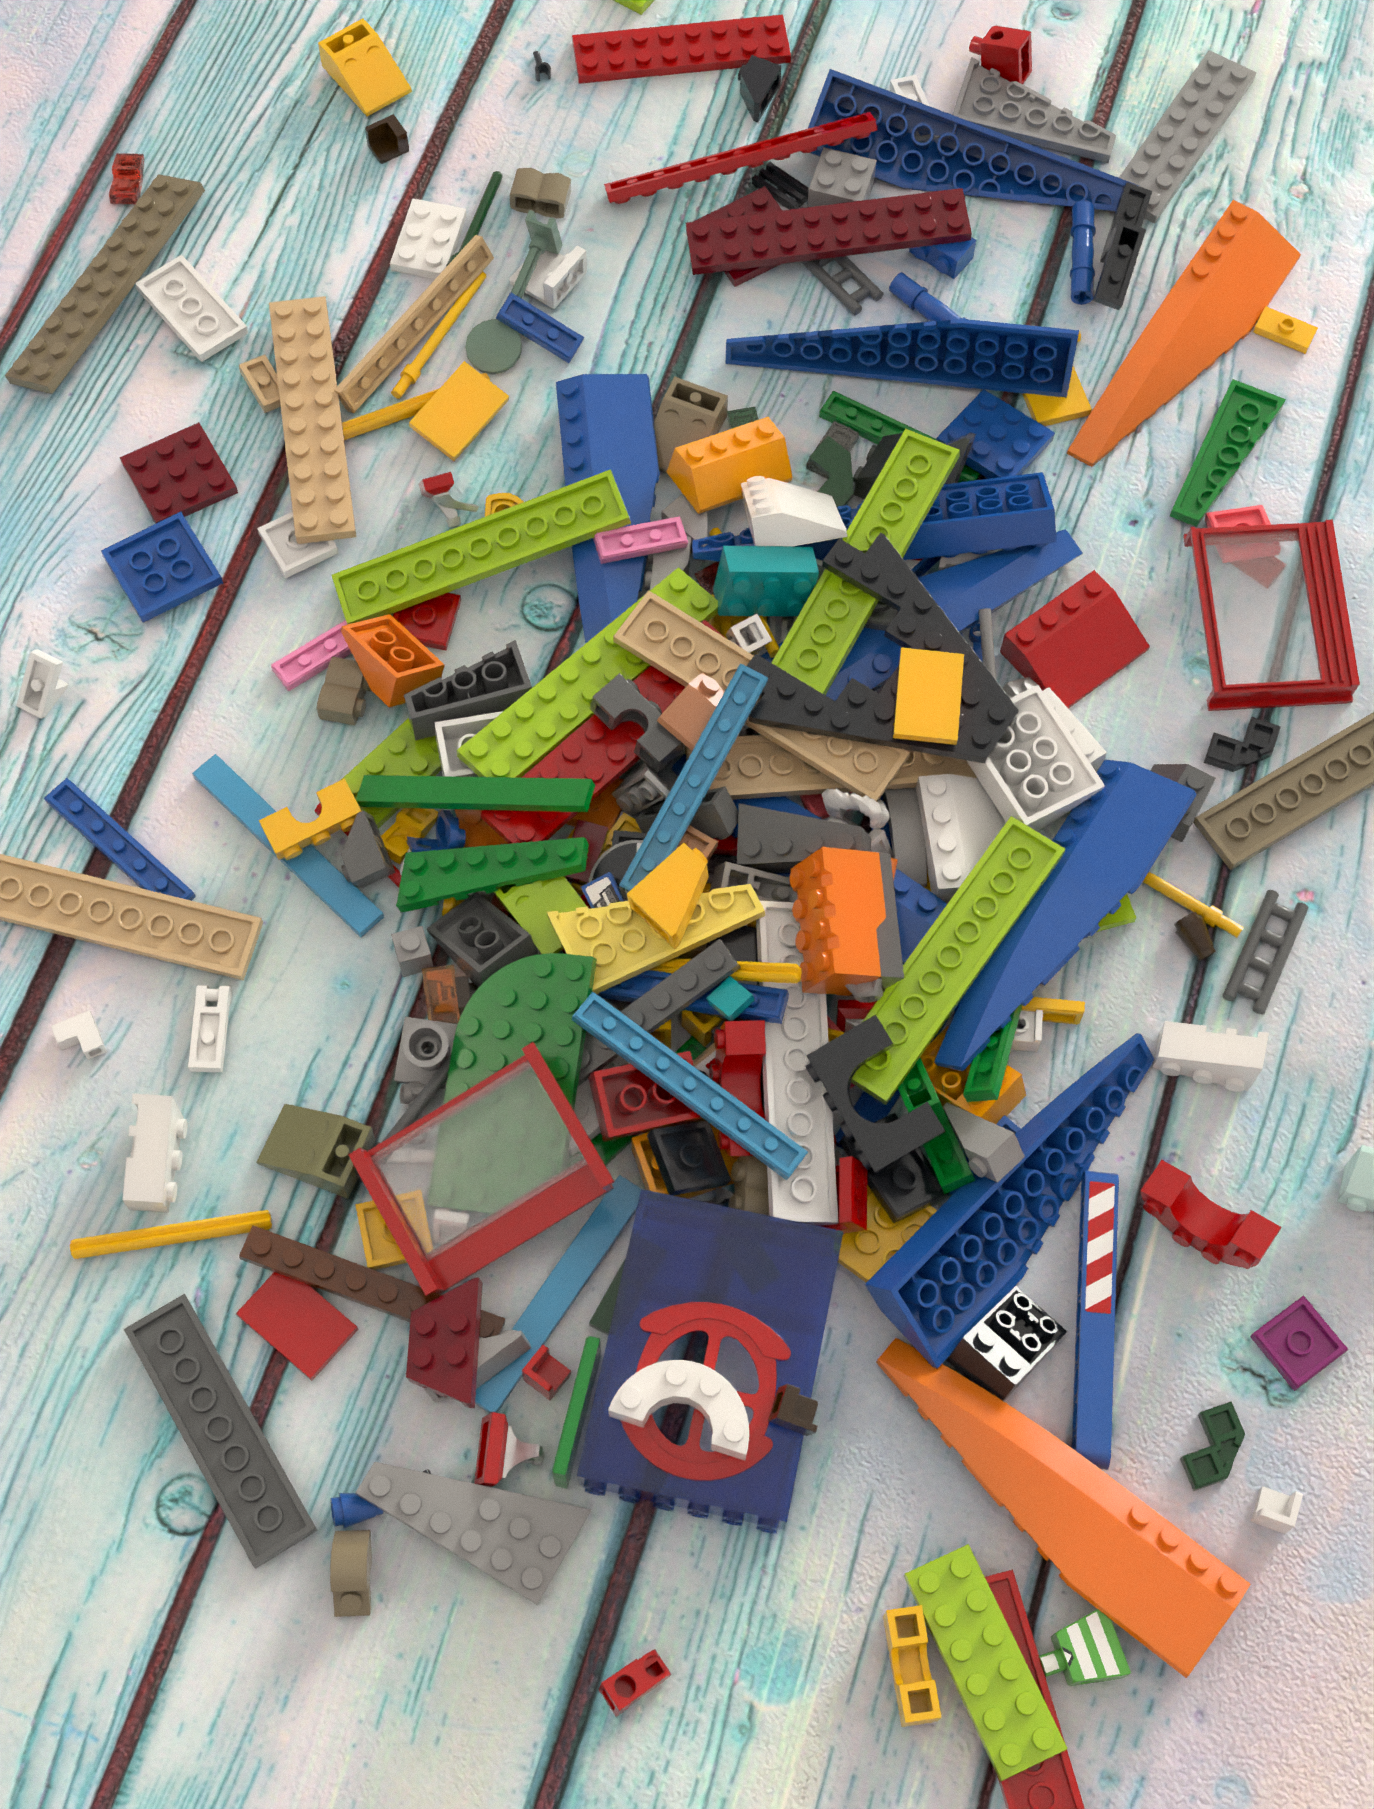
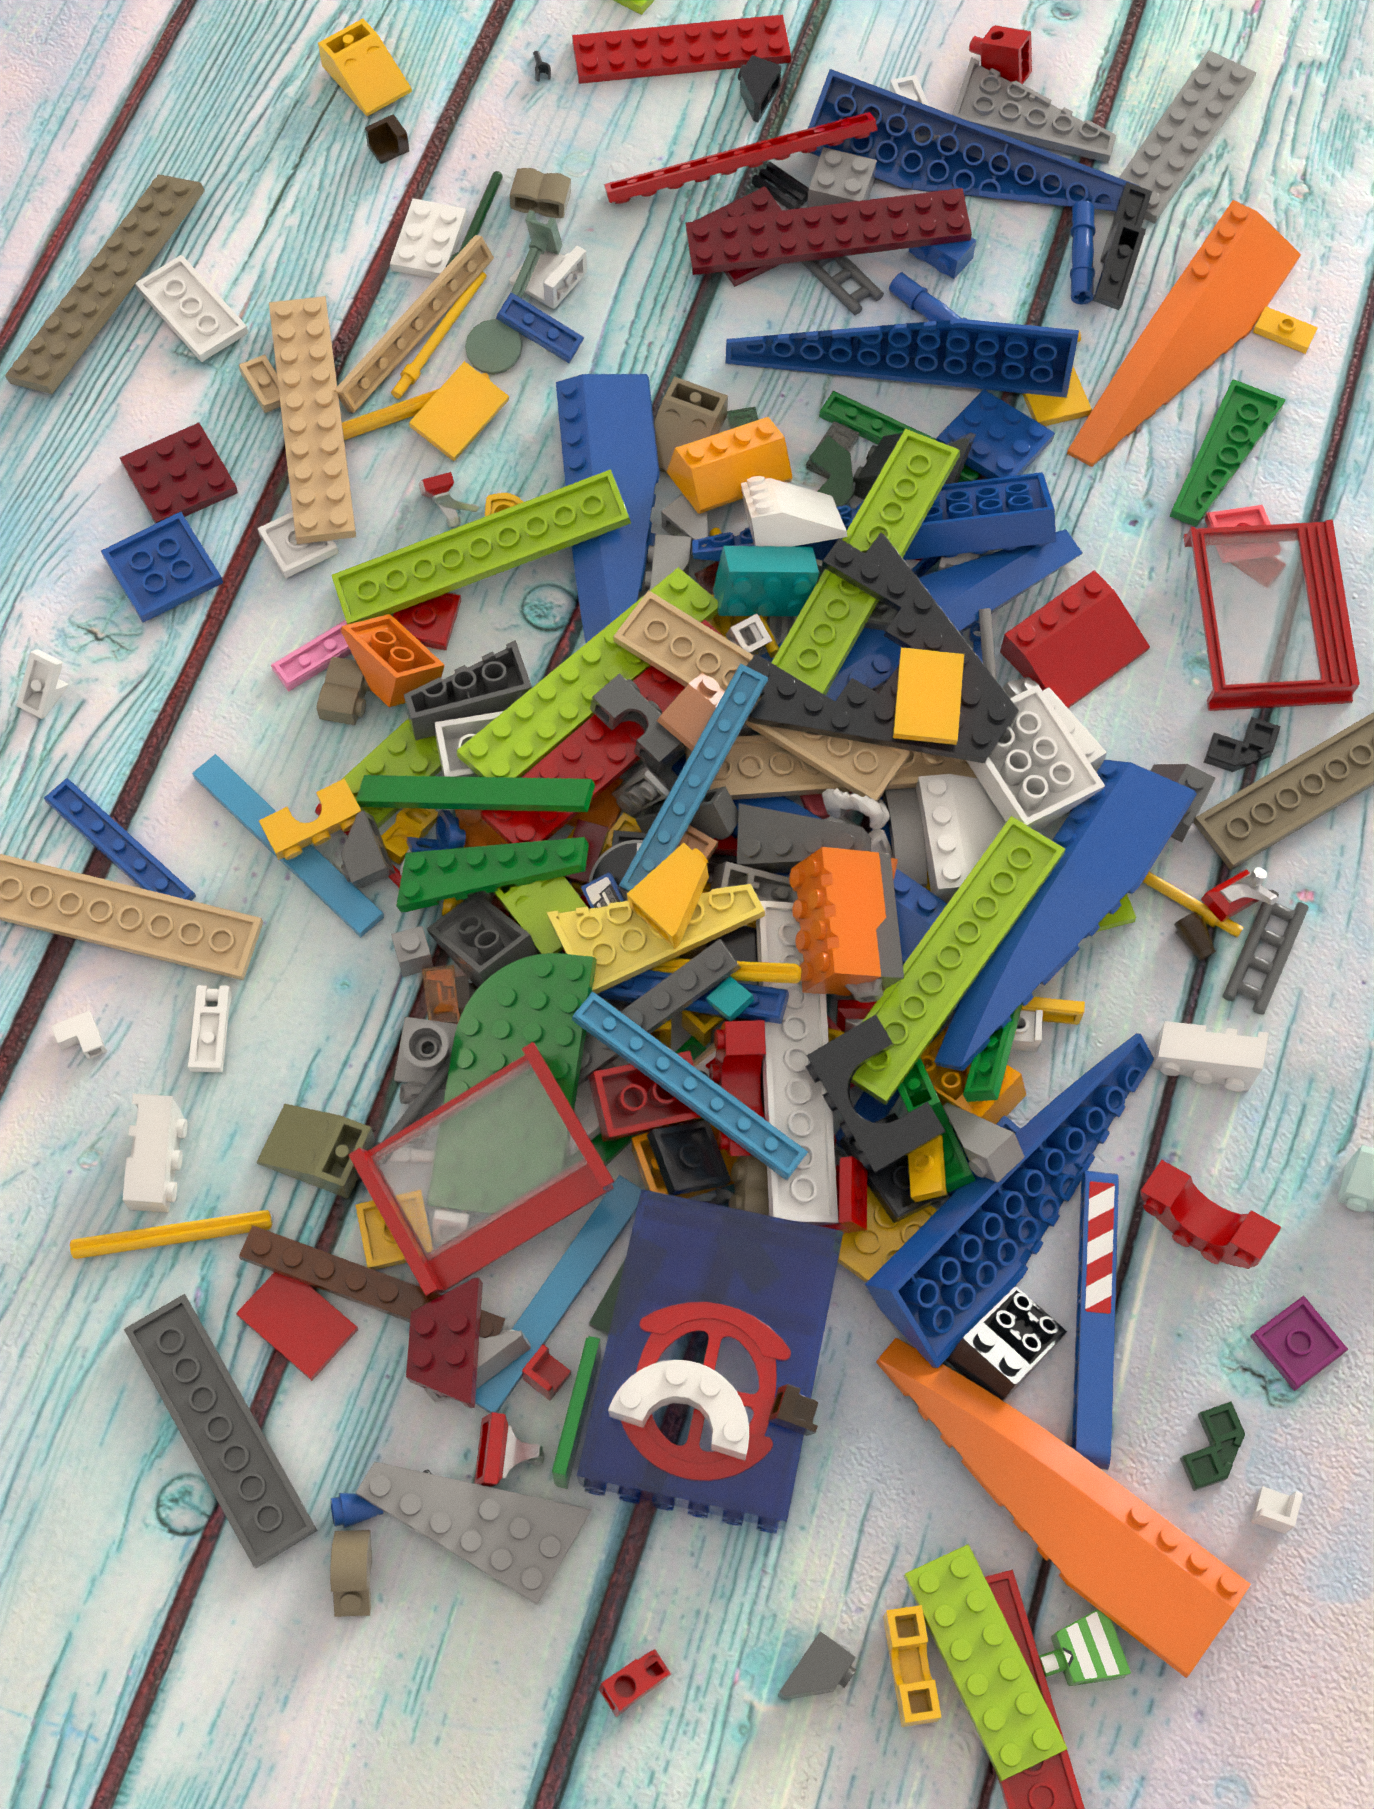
clear red slope [109,153,144,204] -> none
bright pink tile [593,516,688,564] -> none
none -> dark grey slope [778,1631,856,1700]
none -> yellow plate [908,1135,947,1202]
none -> piece [1201,868,1278,923]

